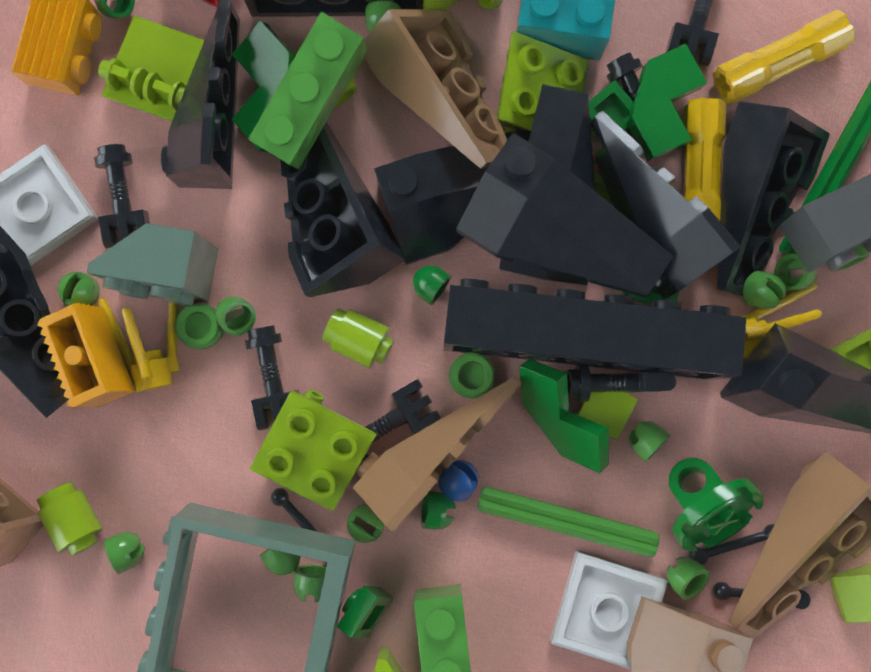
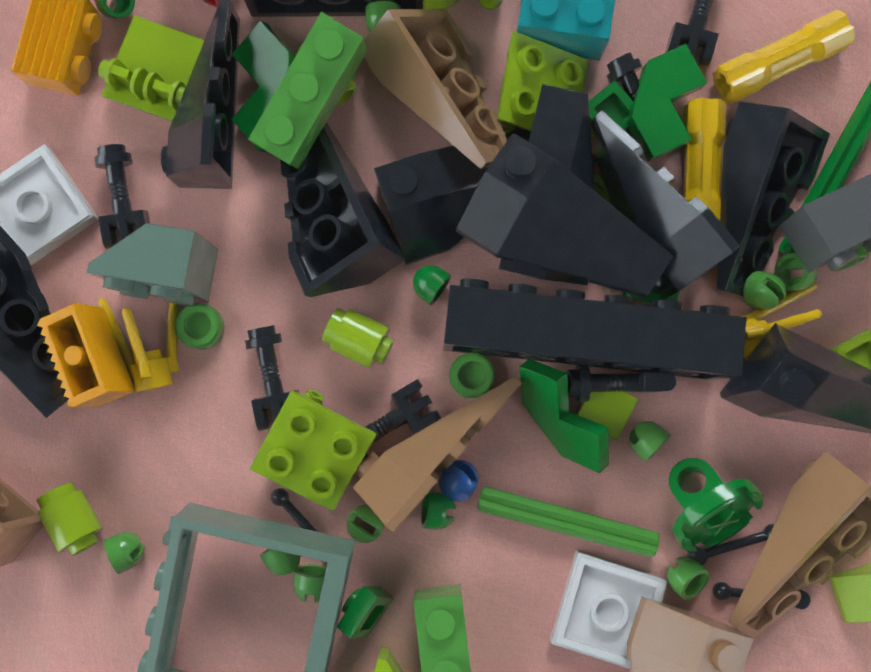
bright green hinge [57,272,100,306] -> none
bright green hinge [215,296,256,336] -> none

